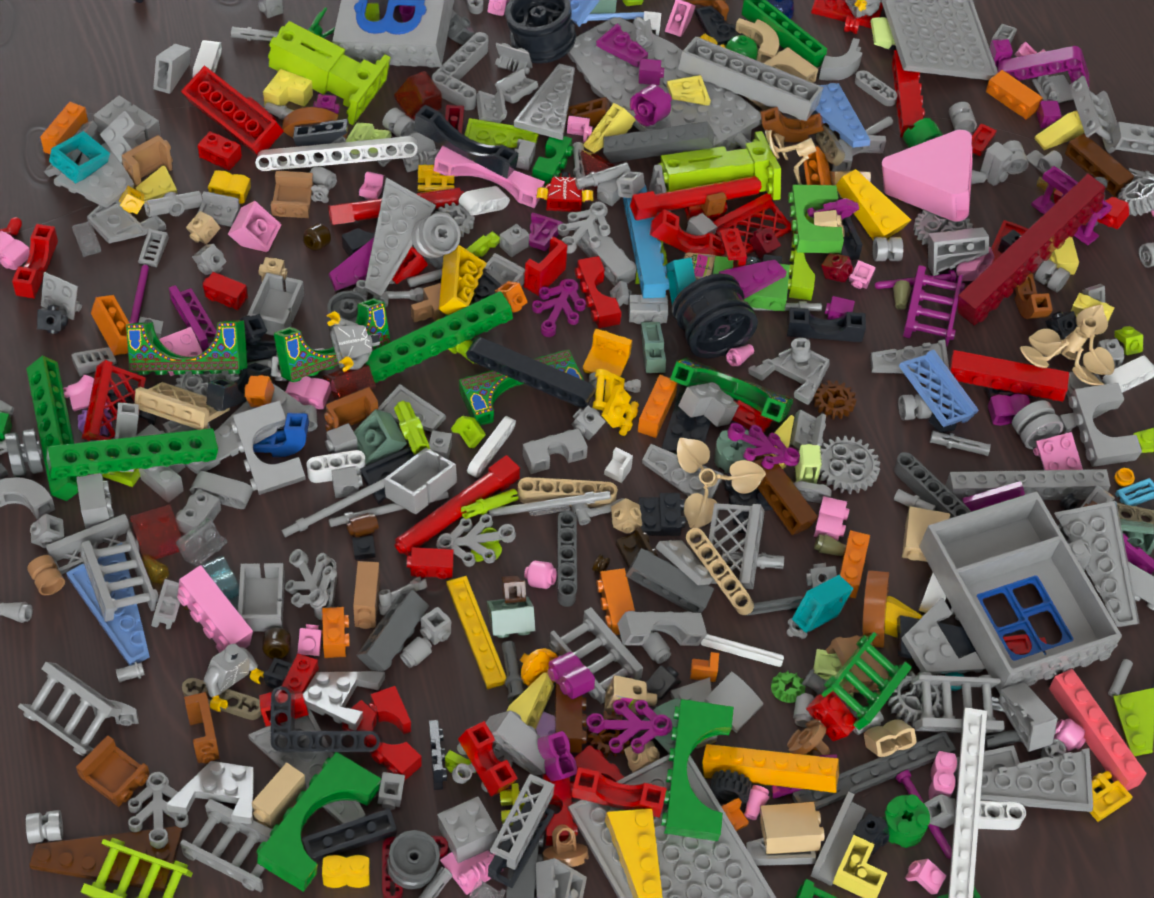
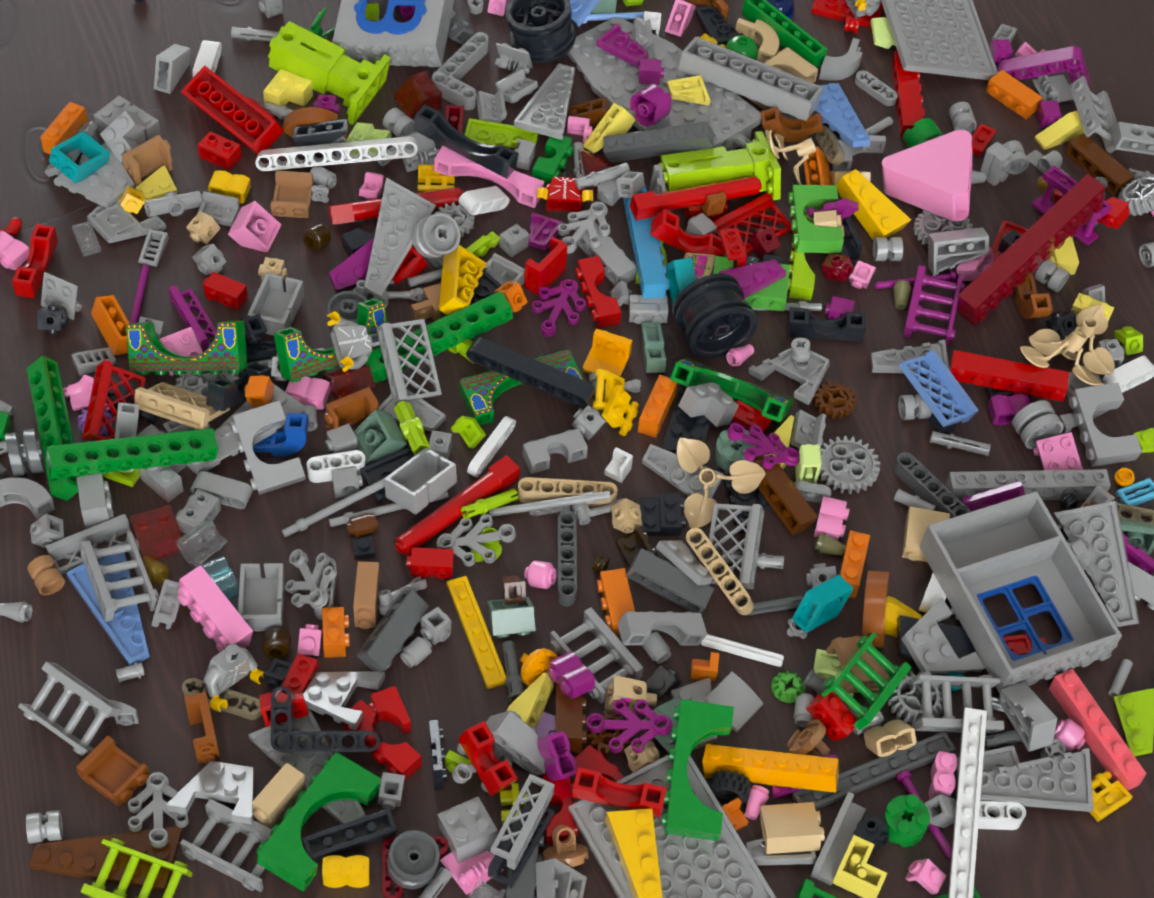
none -> light grey fence [377,319,442,404]

